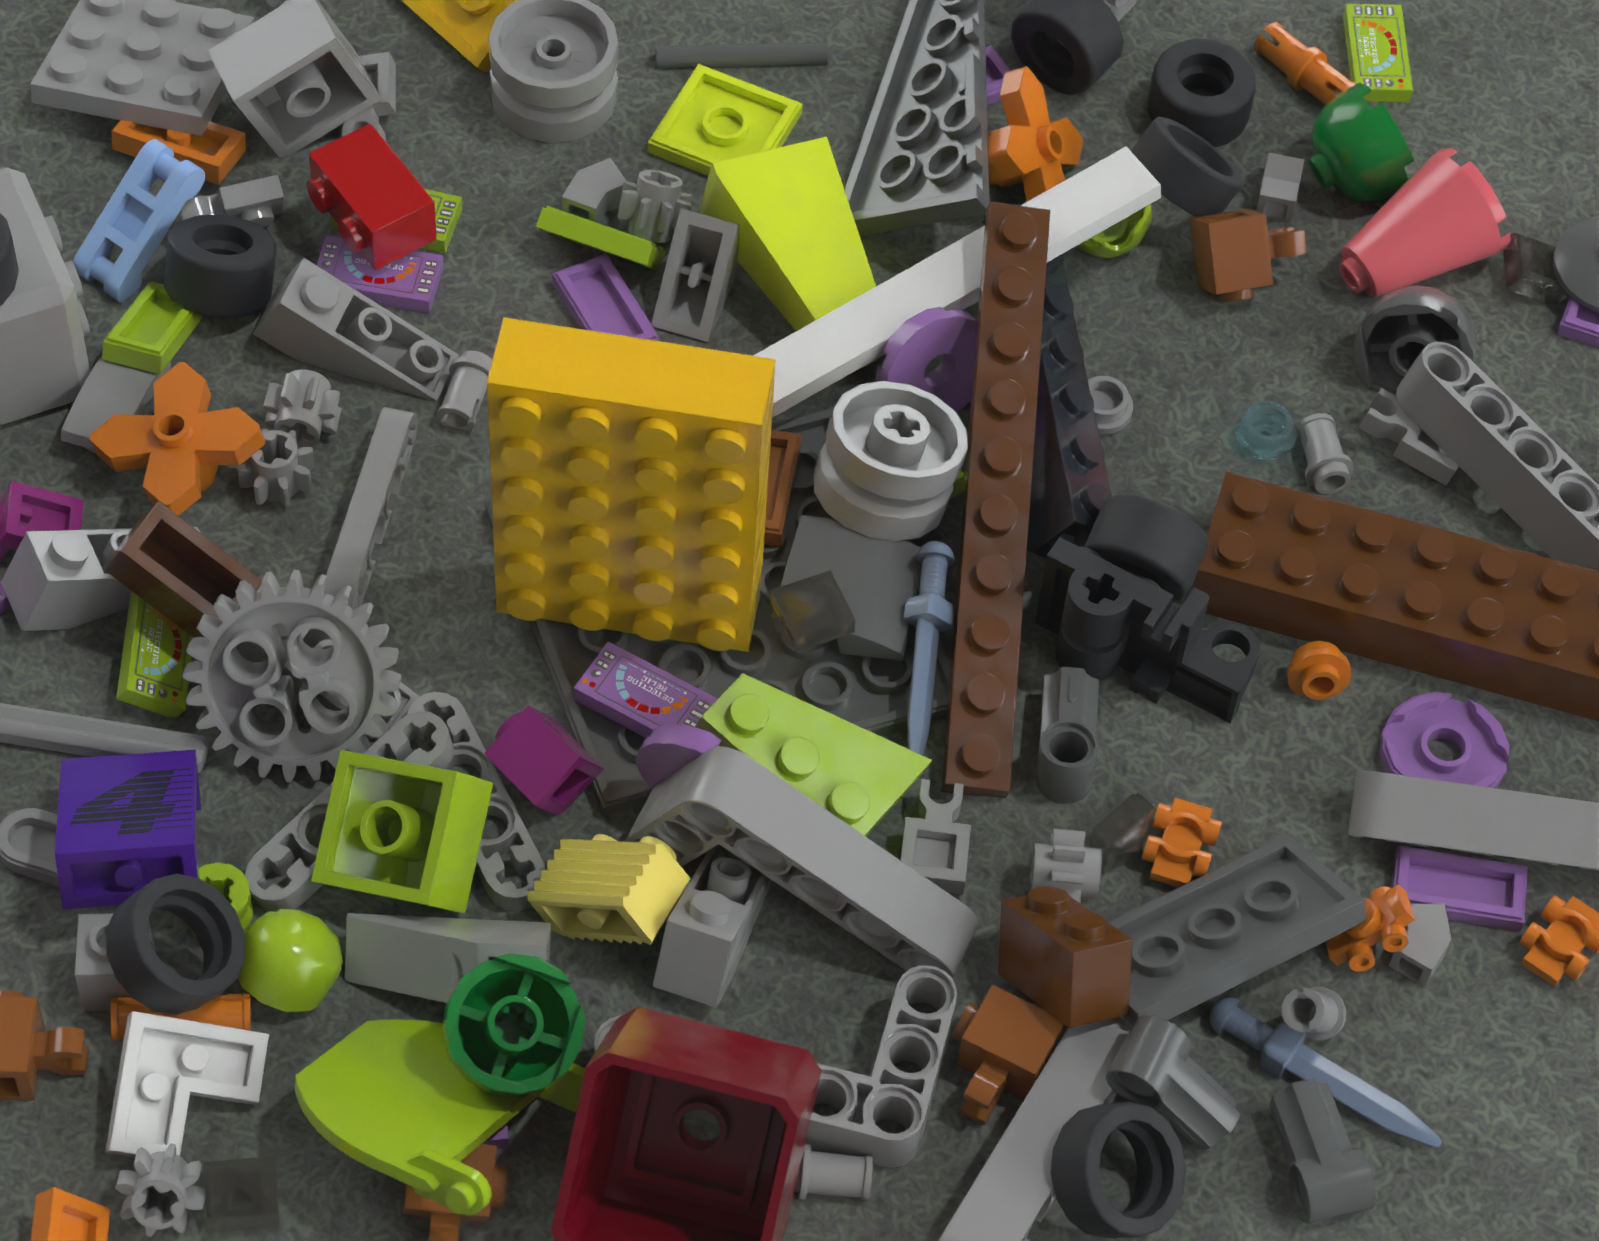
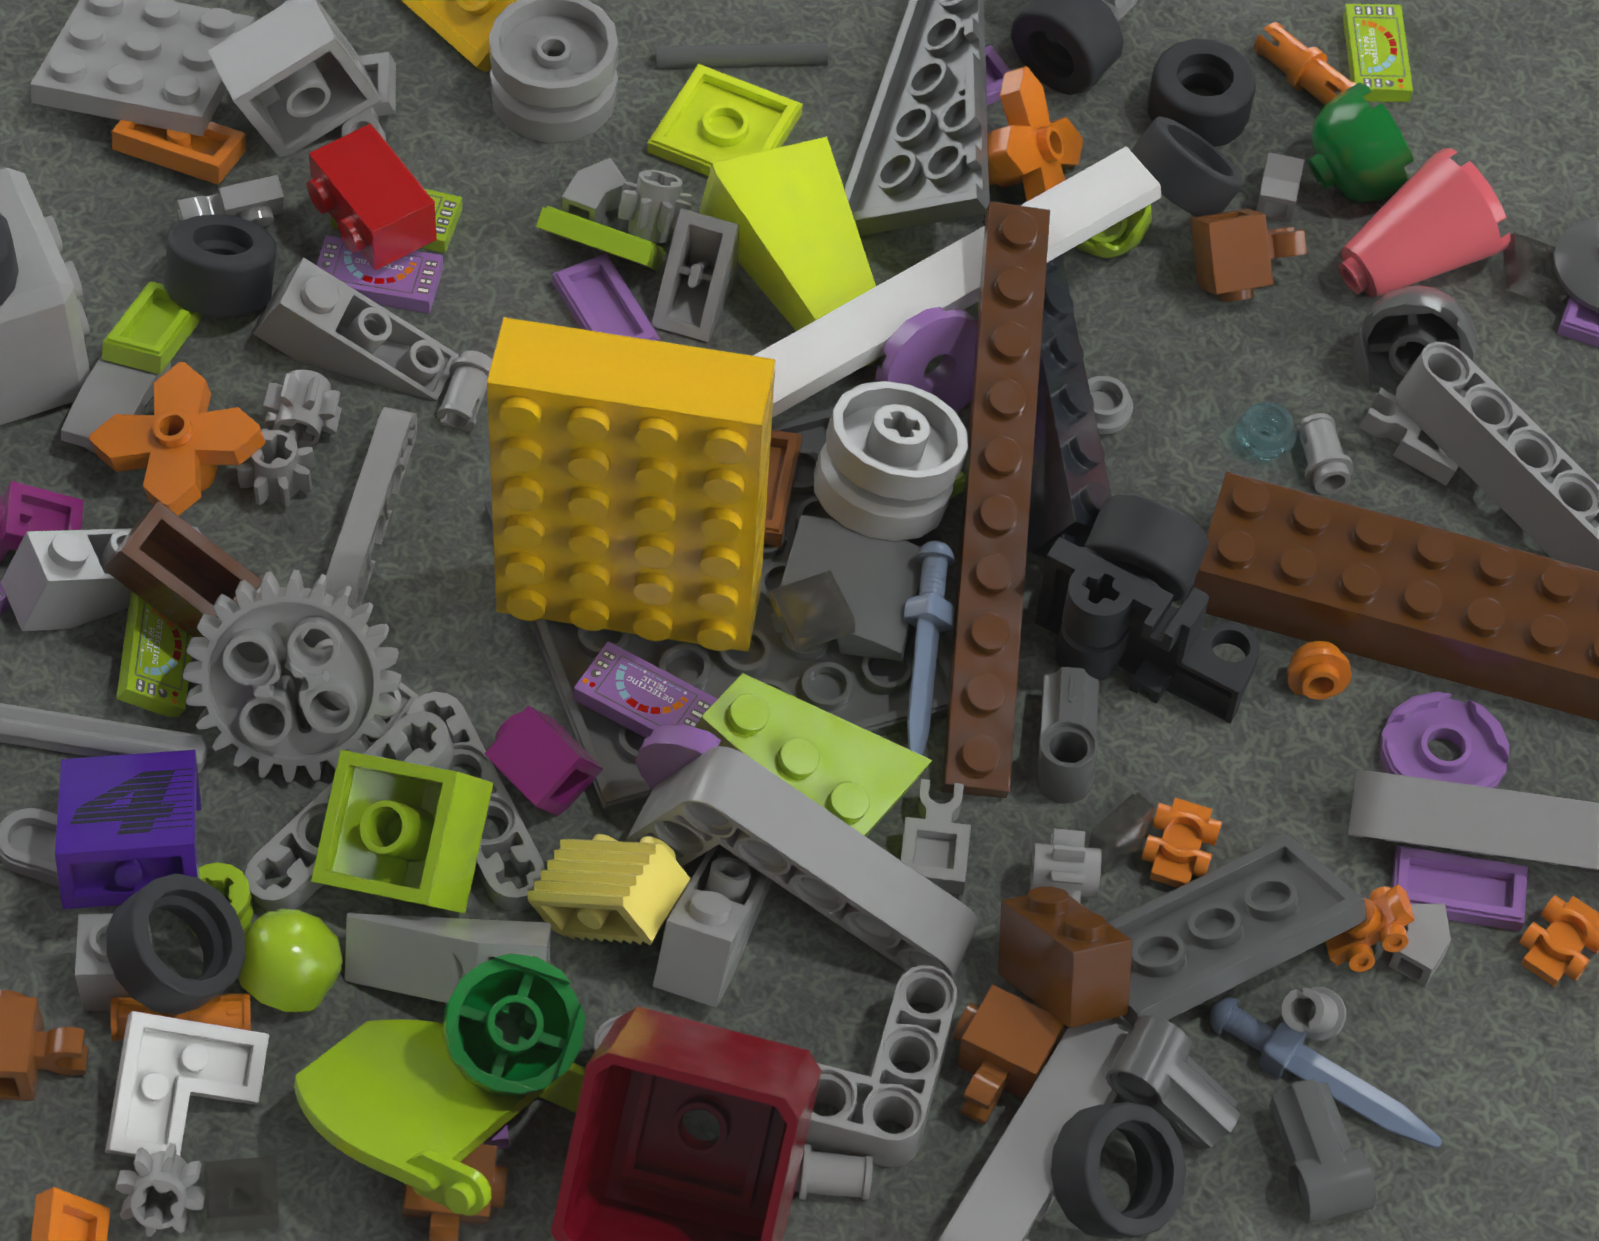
light blue plate [73,139,205,303] -> none

